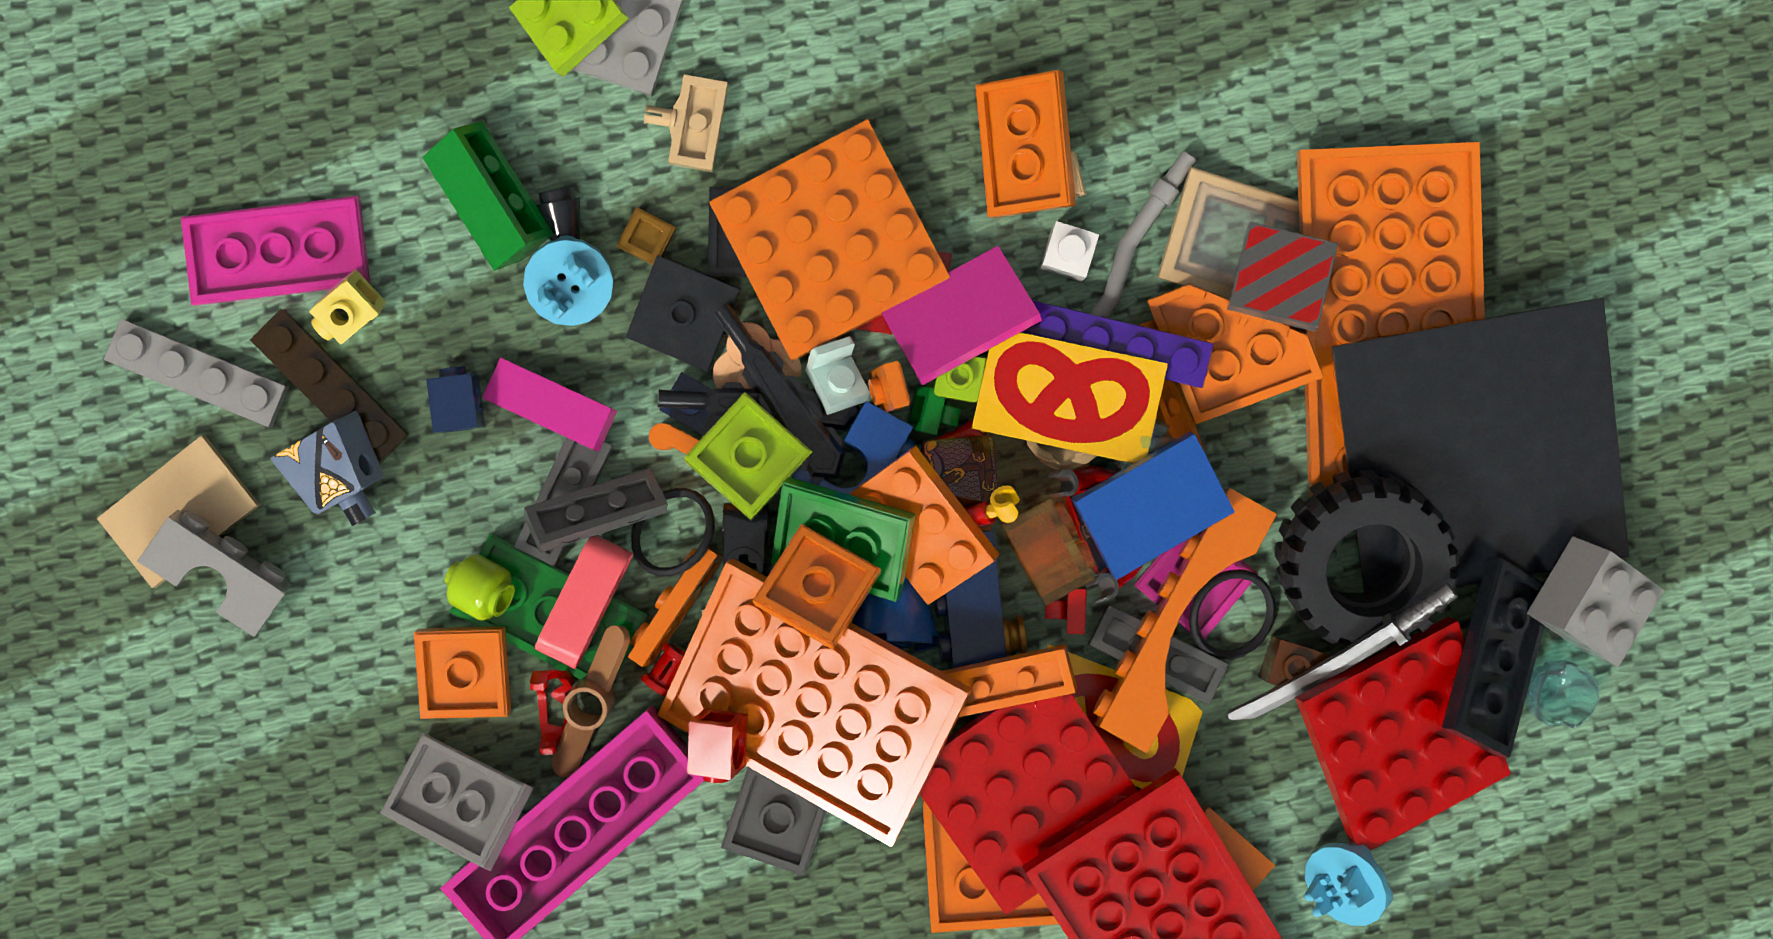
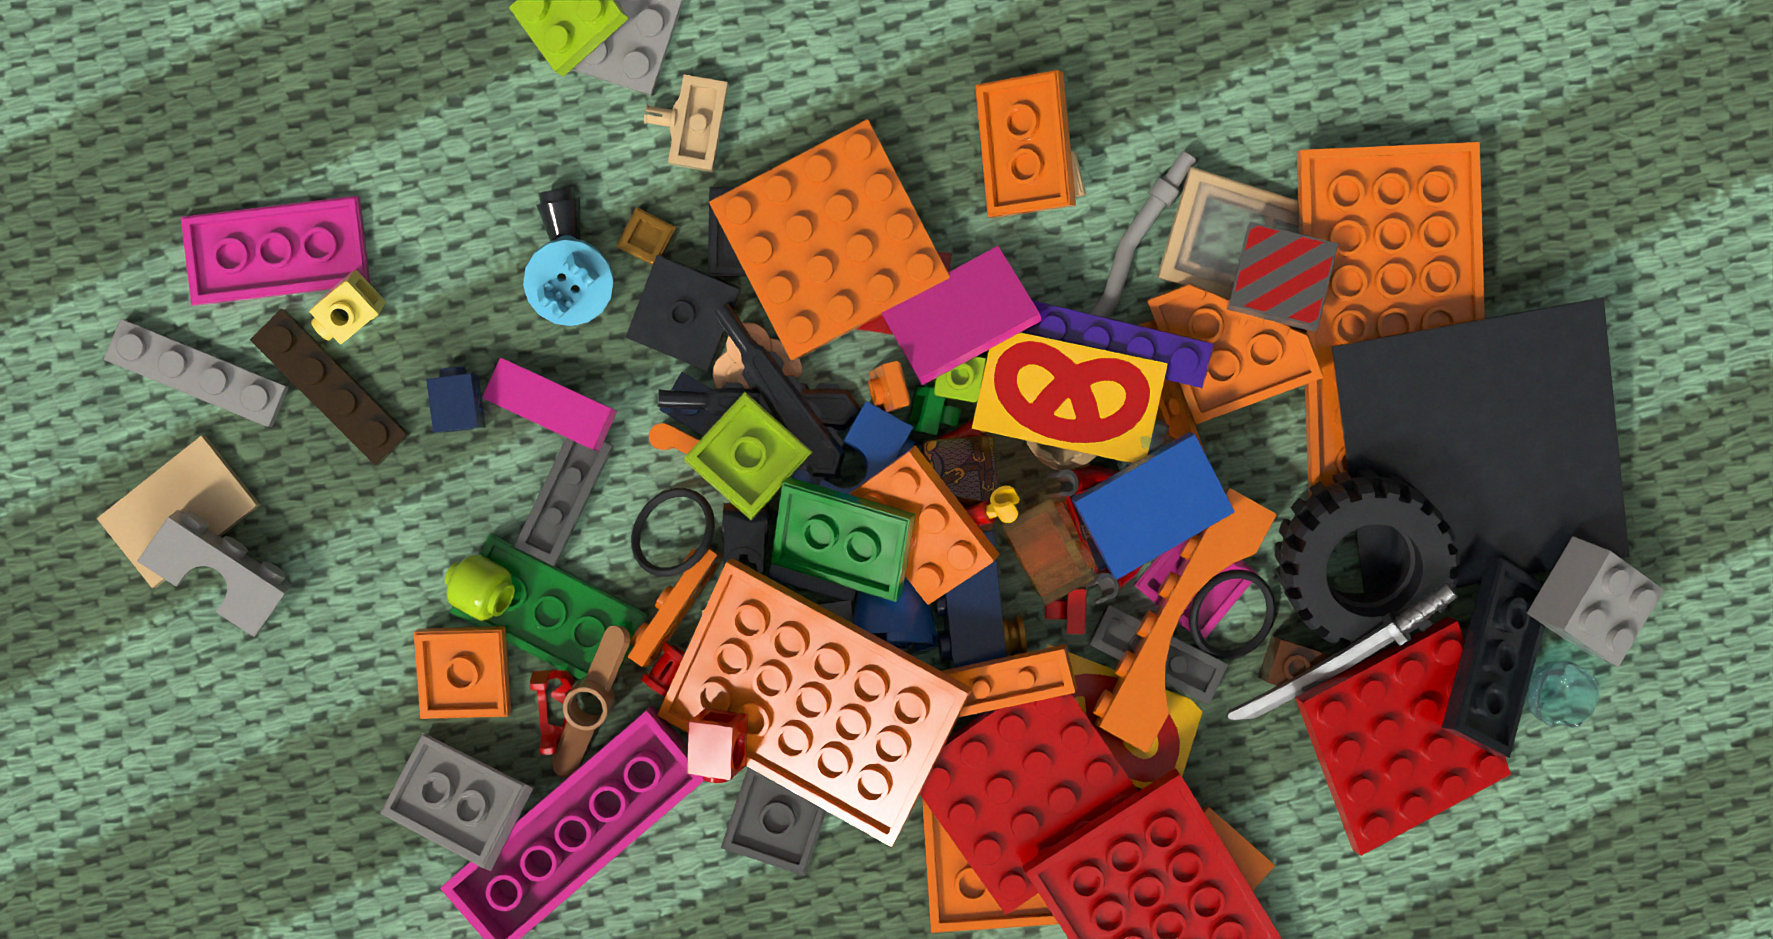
sand blue torso [271,411,383,526] -> none
green brick [422,121,554,271] -> none
dark grey plate [524,468,668,553] -> none
coral beam [534,535,633,669] -> none
orange plate [753,524,881,650] -> none
light aqua bracket [805,336,870,415] -> none
white brick [1039,221,1099,282] -> none
medium azure plate [1304,843,1393,926] -> none

